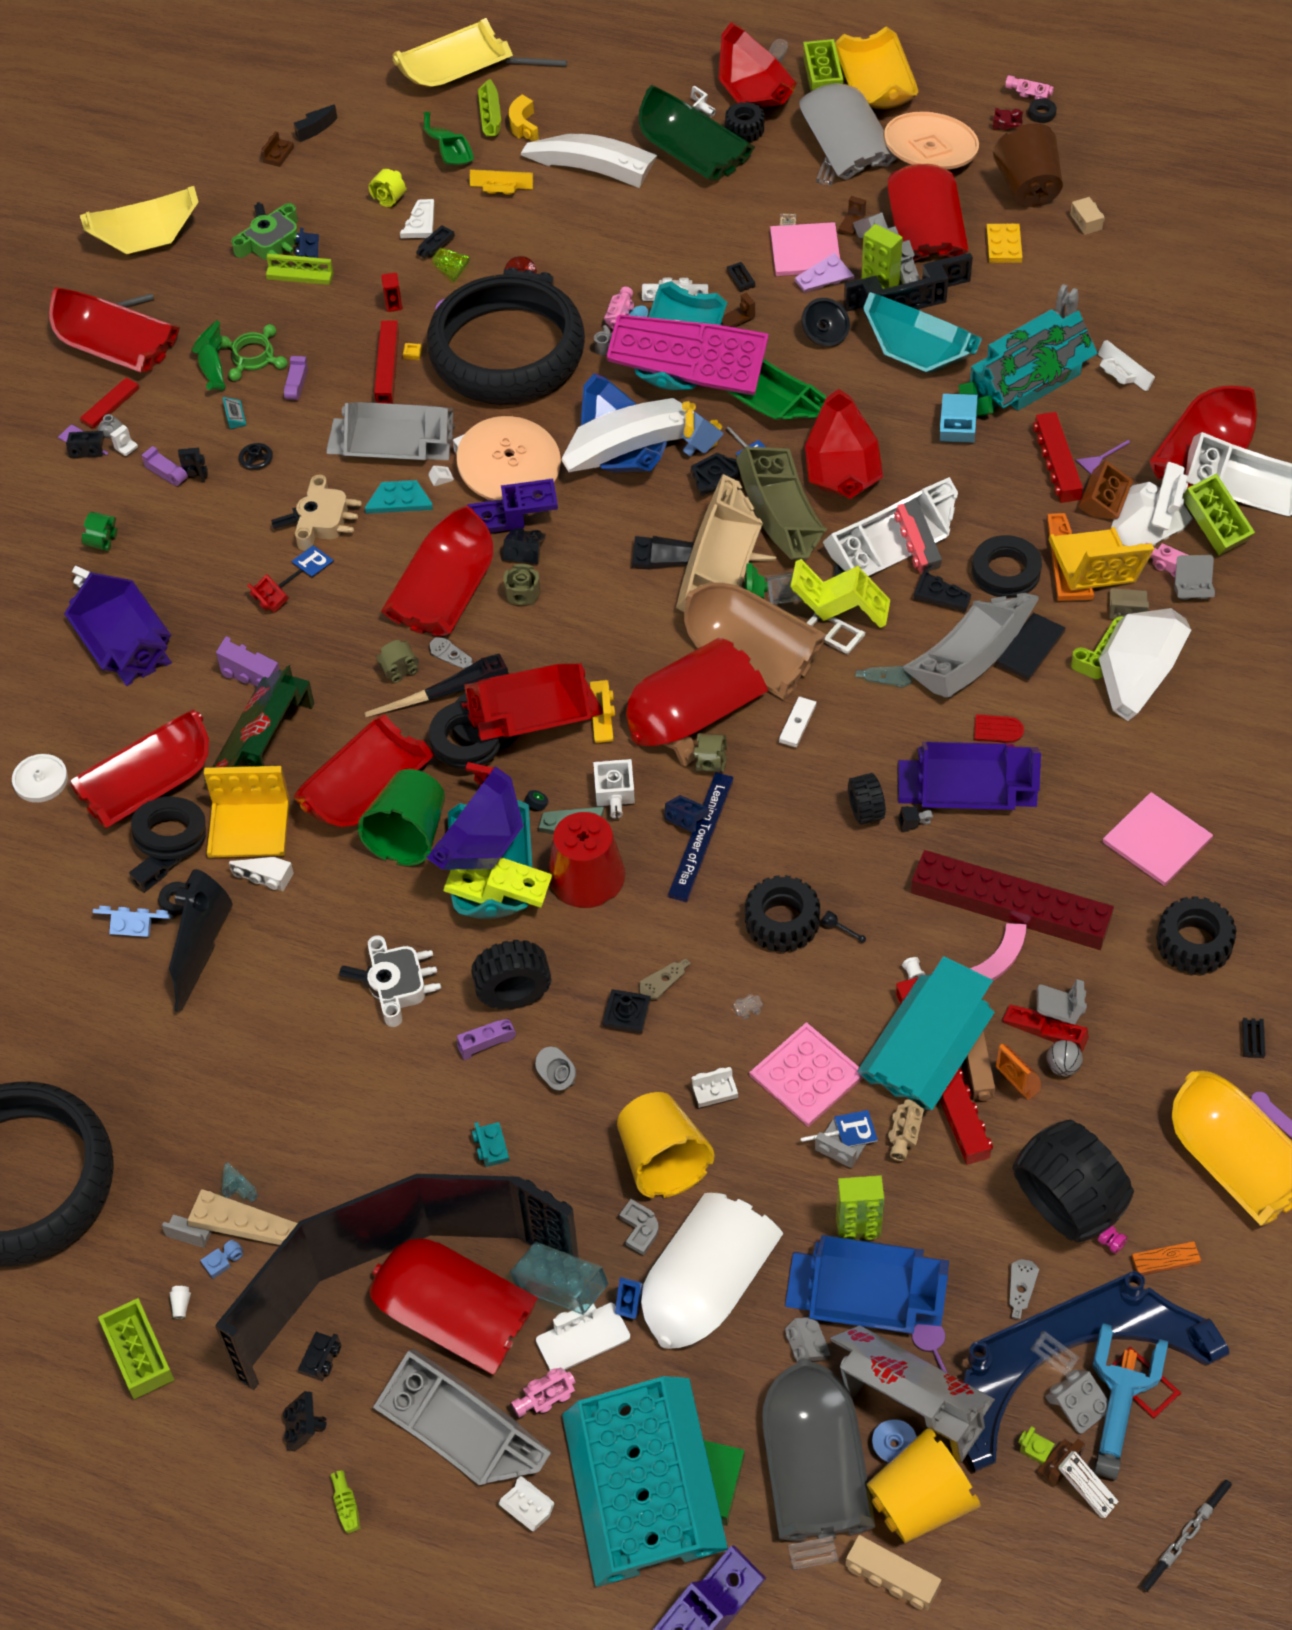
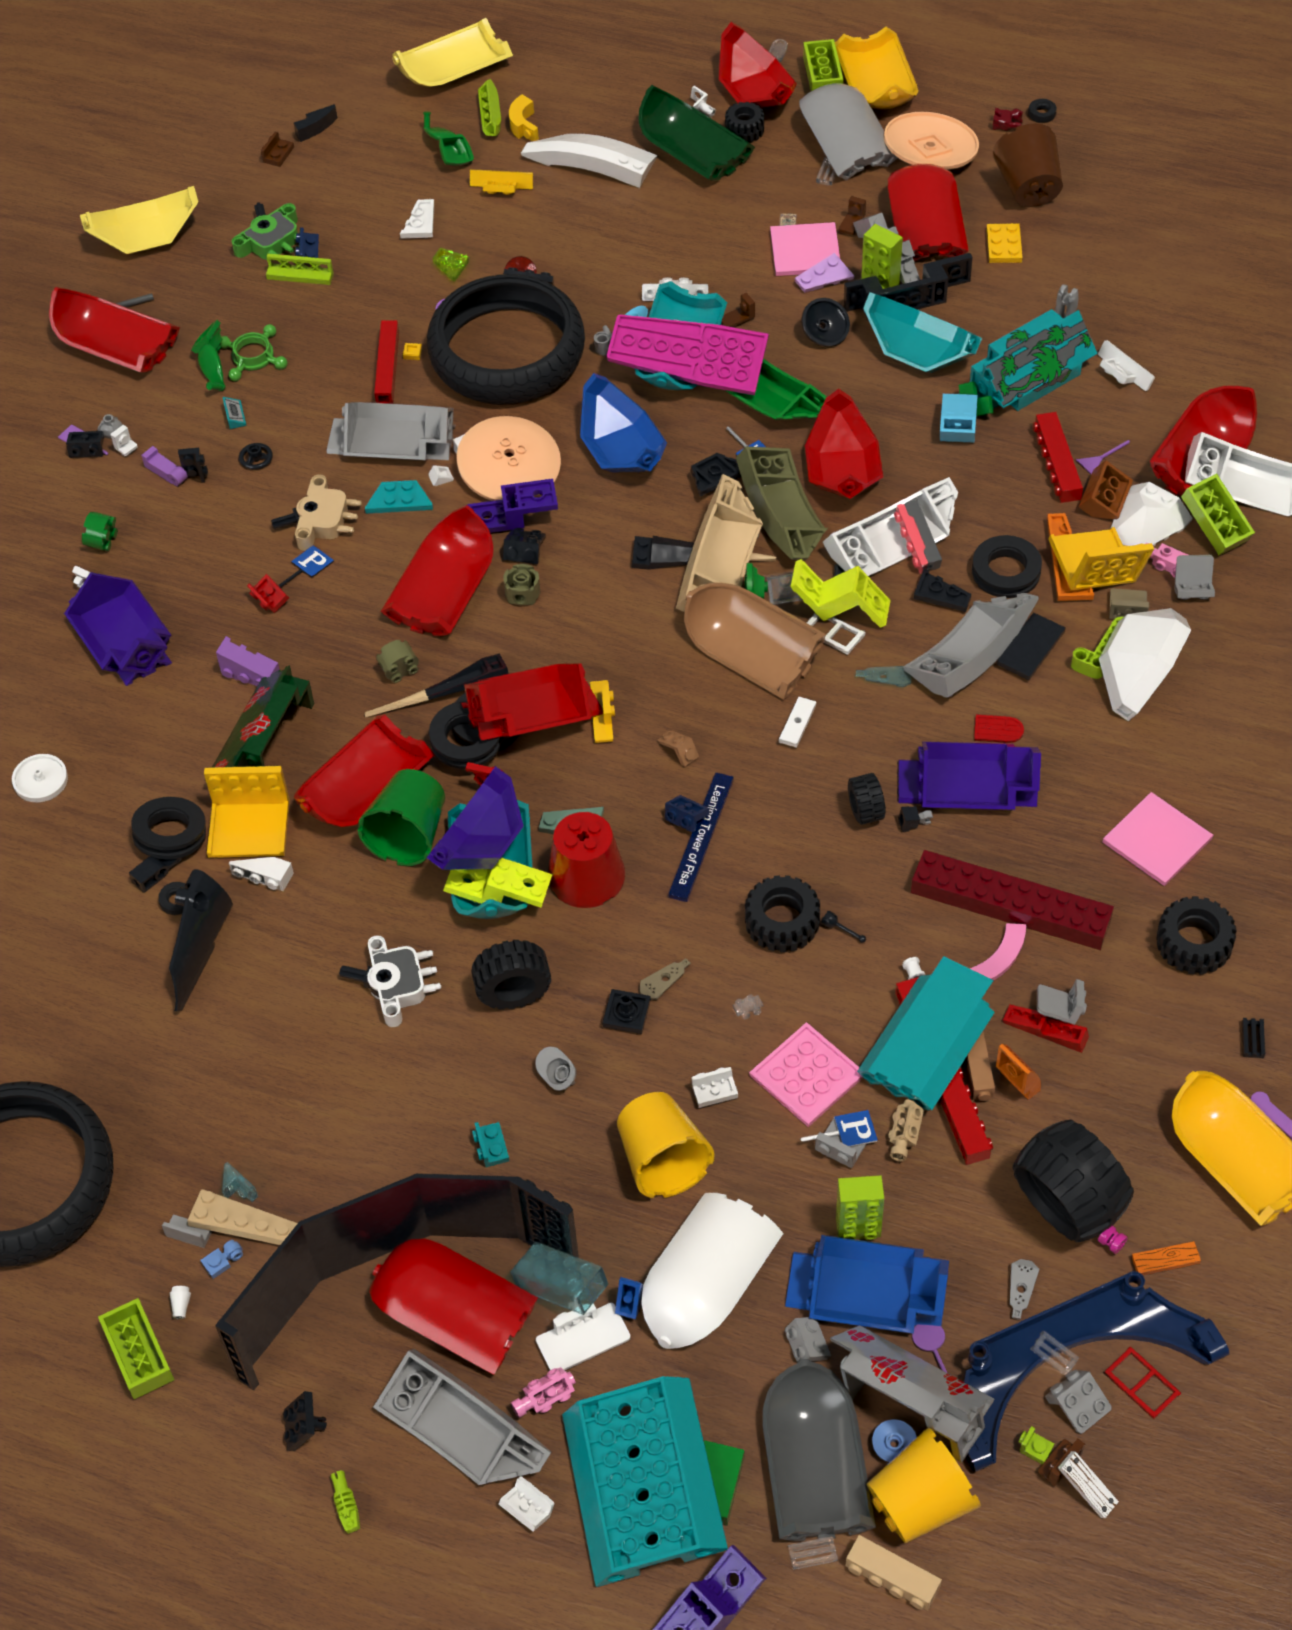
red panel [68,710,209,828] -> none
red tile [80,377,139,429] -> none
light blue bracket [93,906,174,937] -> none
medium lavender leg [284,356,308,400] -> none
black bracket [298,1332,342,1381] -> none
neon yellow brick [368,169,407,207] -> none
red brick [381,272,403,312] -> none
black hinge [416,225,455,259] -> none
light grey piece [430,637,473,669] -> none
medium lavender leg [457,1019,516,1060] -> none
dark grey bar [506,57,567,67] -> none
black wheel [525,790,549,810] -> none
white slope [562,398,694,472] -> none
white brick [593,759,635,818] -> none
bright pink brick [604,287,634,329] -> none
light grey plate [619,1199,659,1256] -> none
red panel [626,638,768,746] -> none
medium blue torso [682,401,724,457] -> none
olive brick [694,733,727,772] -> none
black tile [727,262,755,292] -> none
bright pink brick [1005,75,1054,100] -> none
light grey piece [1046,1040,1083,1077] -> none
tan brick [1070,197,1105,235] -> none
dark azure piece [1092,1323,1168,1480] -> none
piece [1140,1479,1232,1592] -> none
white bracket [1151,462,1188,530] -> none

